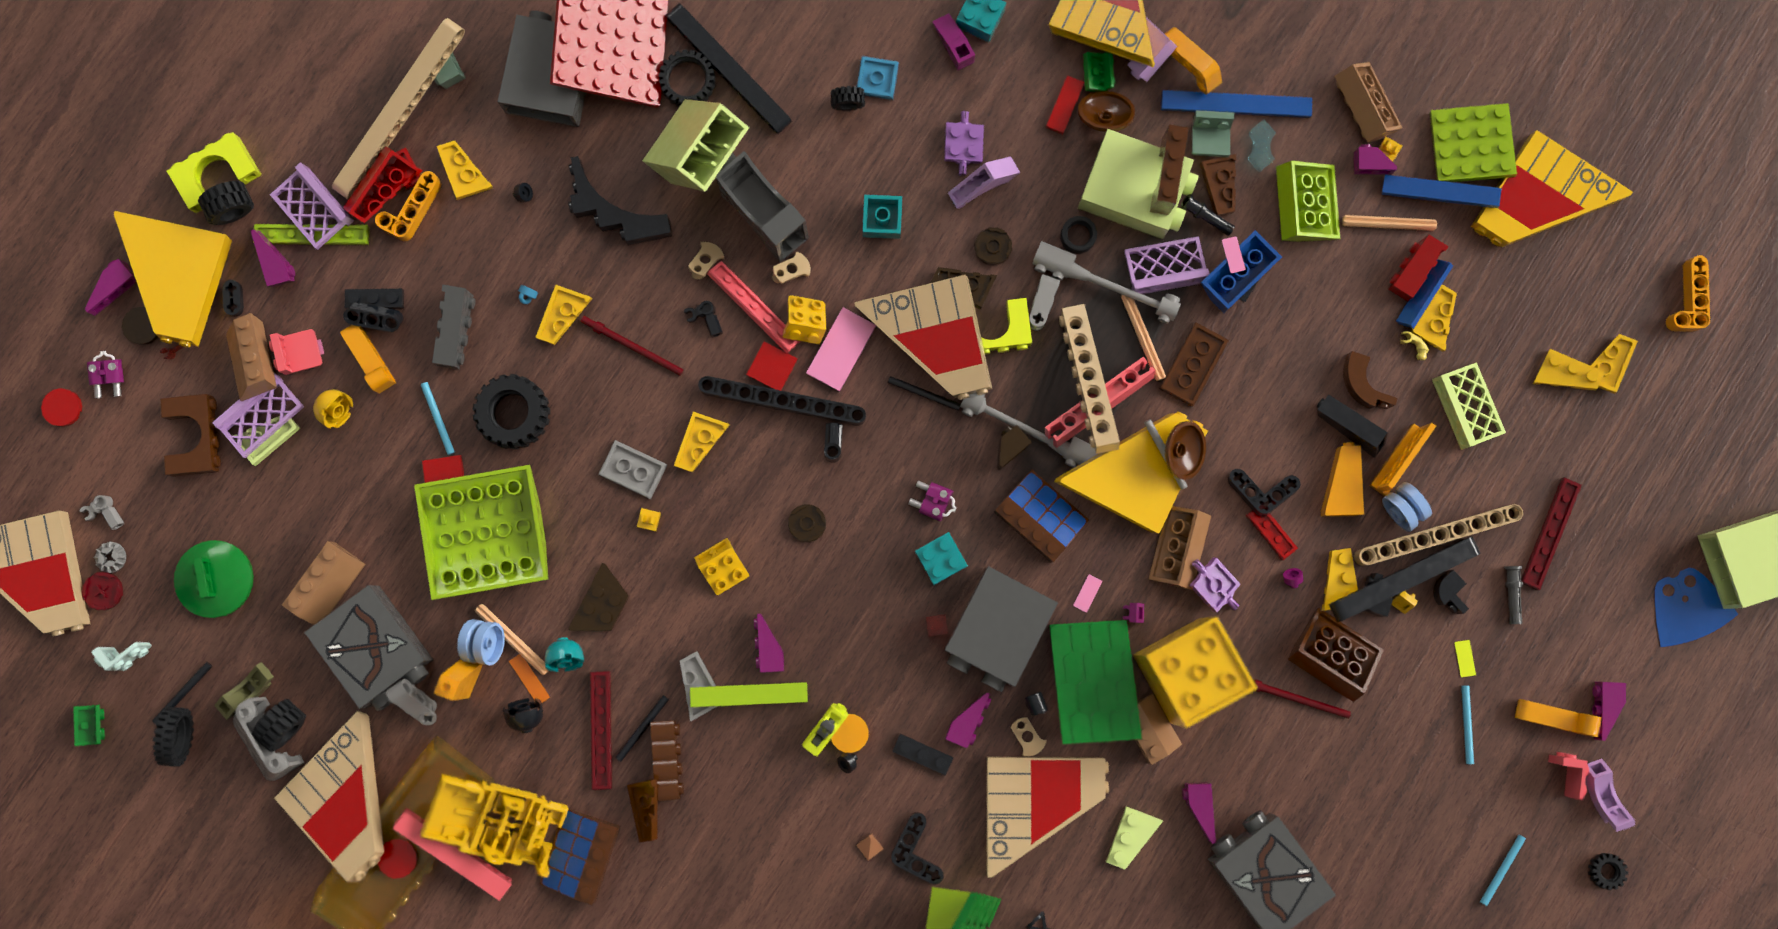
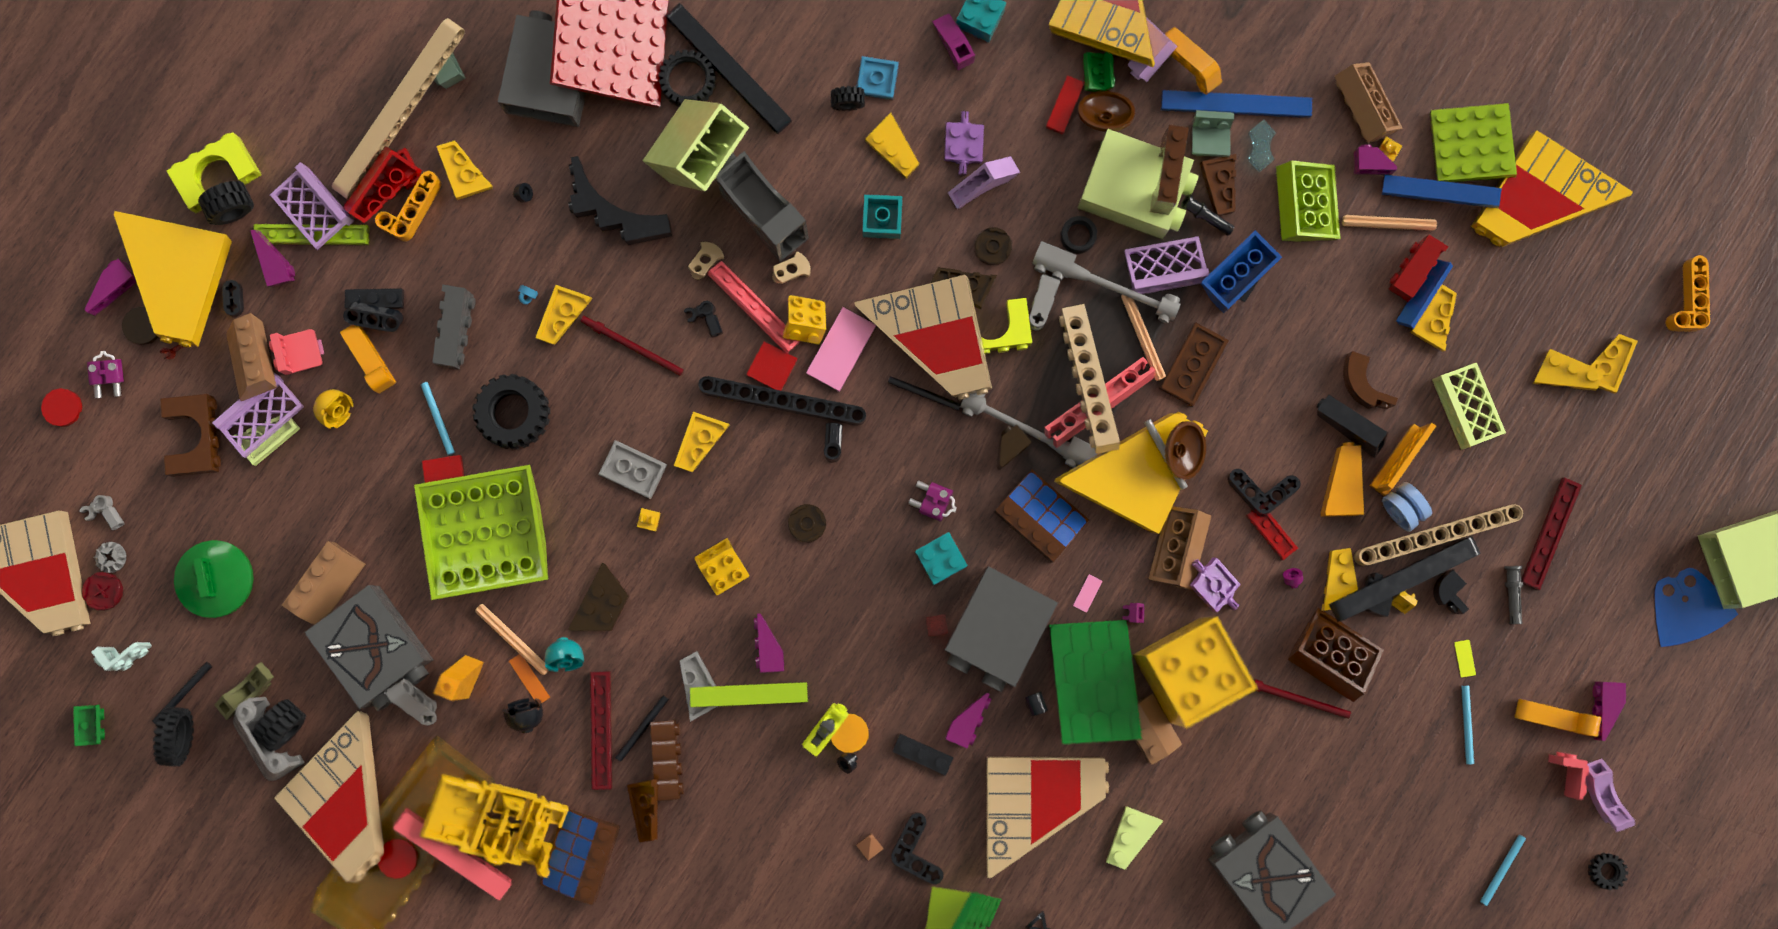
light blue wheel [457,619,505,666] -> none
tan piece [1010,717,1047,756] -> none
magenta slope [1182,782,1216,843] -> none
bright pink sticker [1222,236,1245,273] -> none
light yellow piece [1400,331,1429,361] -> none
none -> yellow wing [865,113,919,178]

